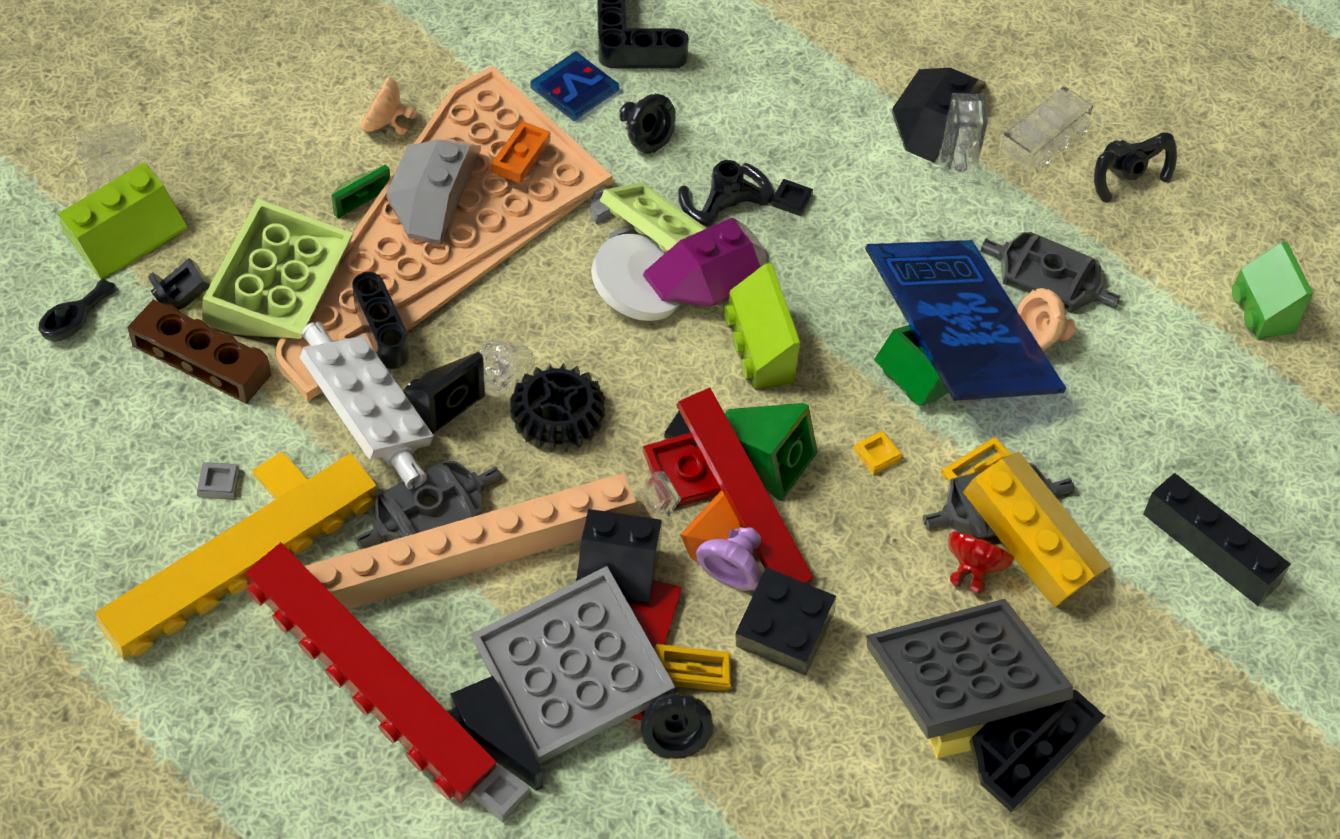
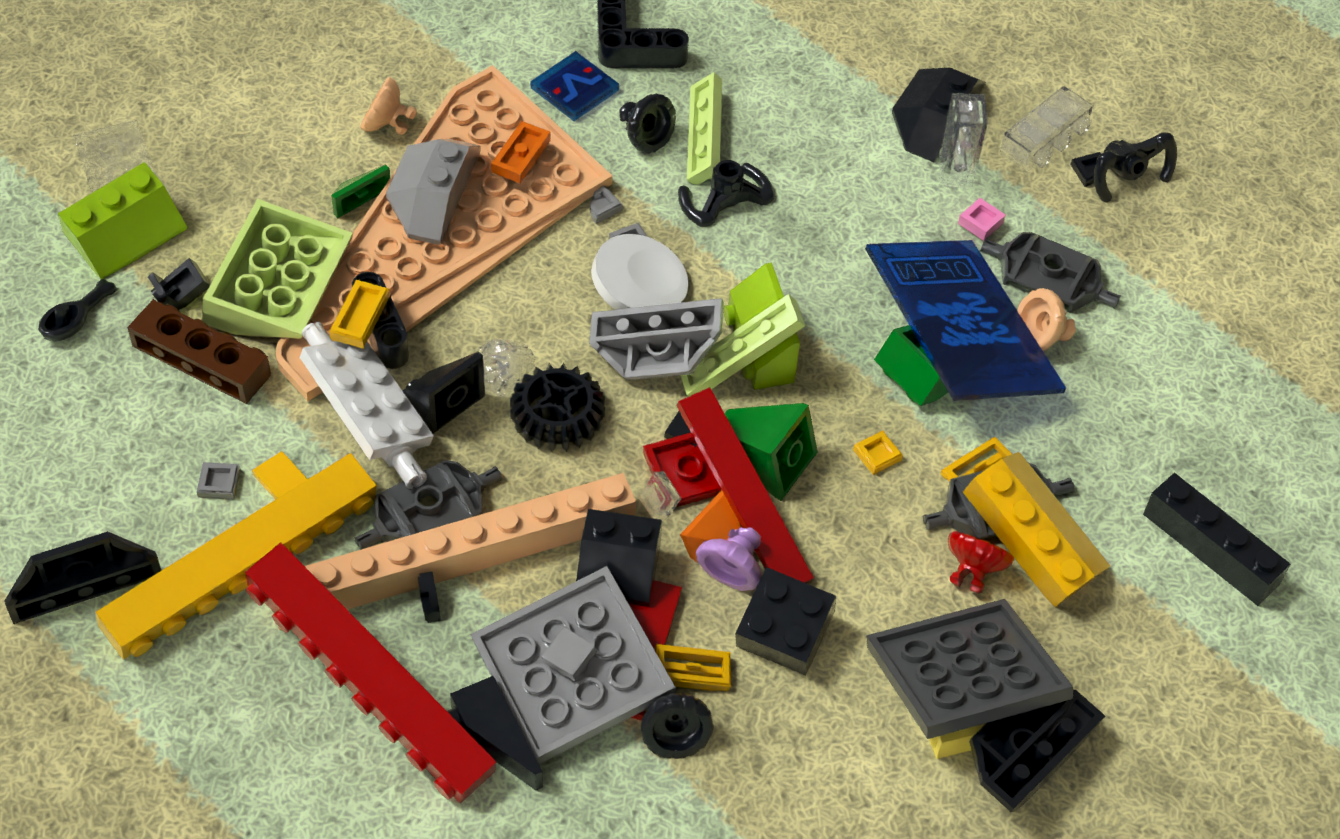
light grey plate [473,764,530,822] -> none
yellowish green plate [600,182,707,252] -> none
magenta wedge [643,218,766,307] -> none
black tile [771,179,813,217] -> none
slope [1232,242,1313,339] -> none
none -> black wedge [4,531,161,624]
none -> yellow tile [329,280,390,349]
none -> black tile [418,572,441,623]
none -> light grey tile [541,627,597,681]
none -> light grey wedge [589,298,724,380]
none -> yellowish green plate [681,294,805,396]
none -> yellowish green plate [687,72,722,185]
none -> bright pink plate [958,198,1006,241]
none -> black tile [1070,152,1101,187]

